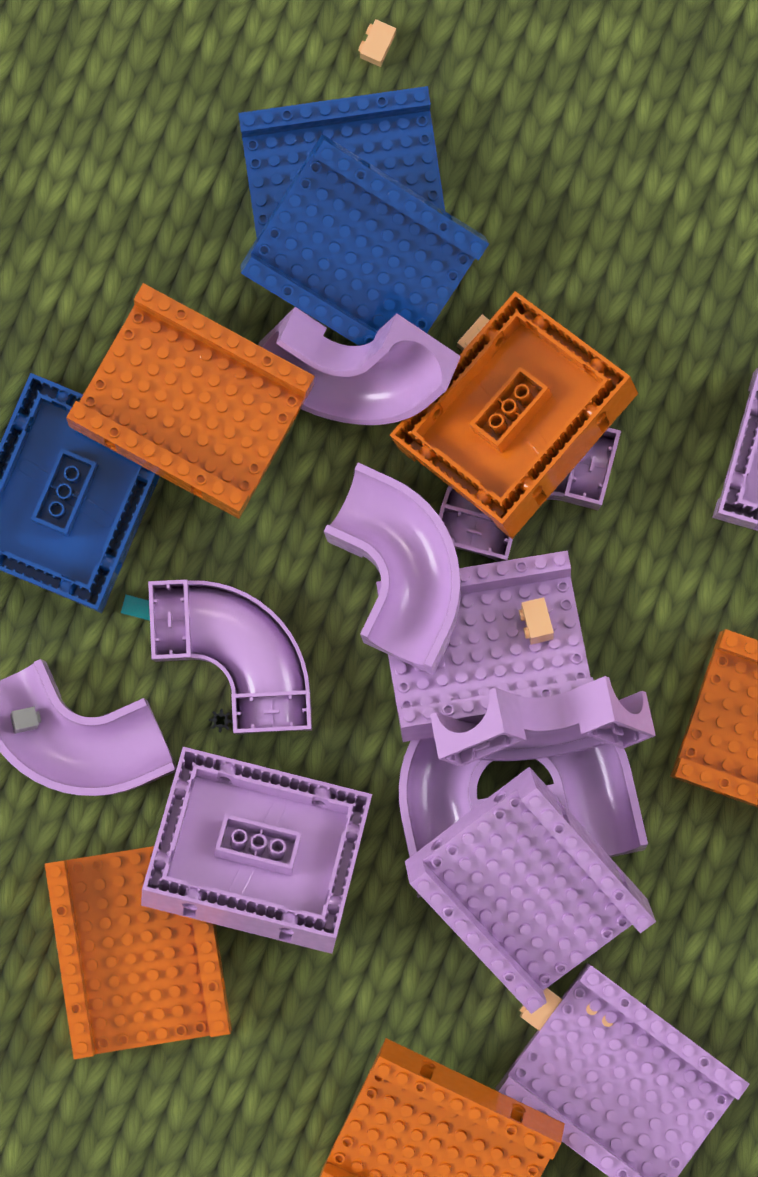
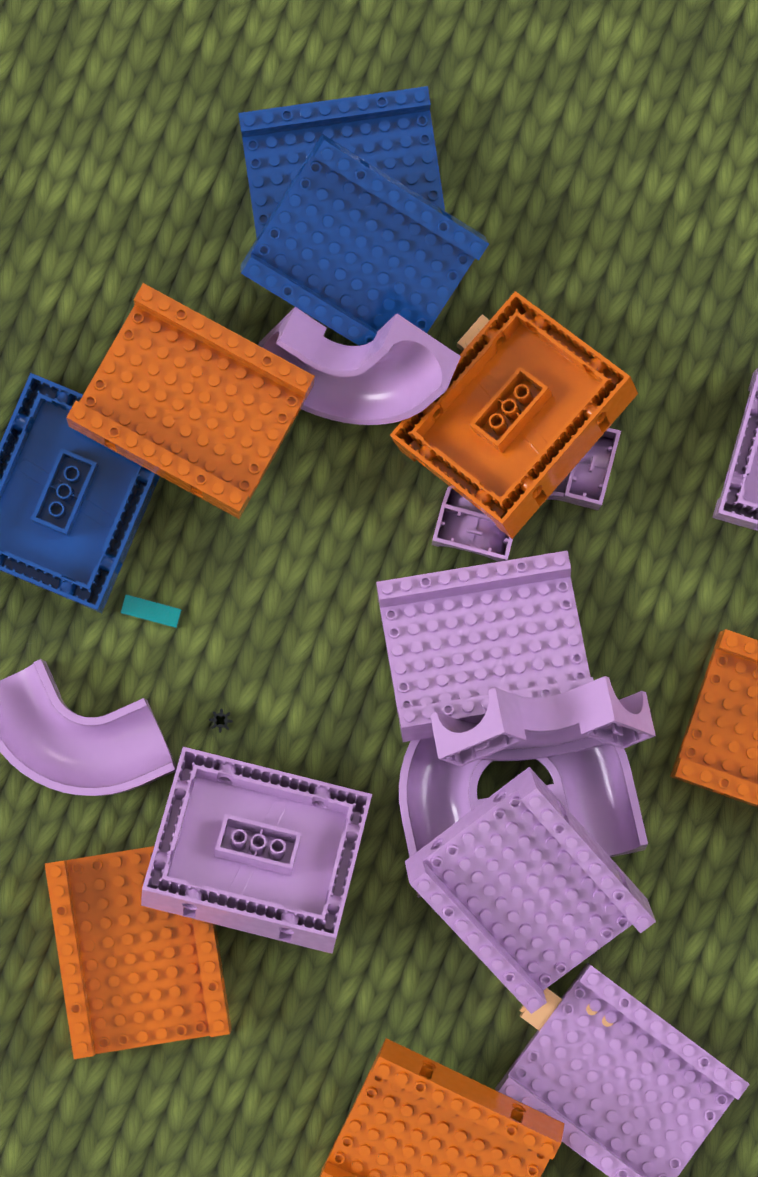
light grey brick [10,706,41,734] -> none
lavender piece [148,580,312,734] -> none
lavender piece [324,463,461,675] -> none
light nougat brick [358,19,396,67] -> none
light nougat brick [518,597,554,645] -> none

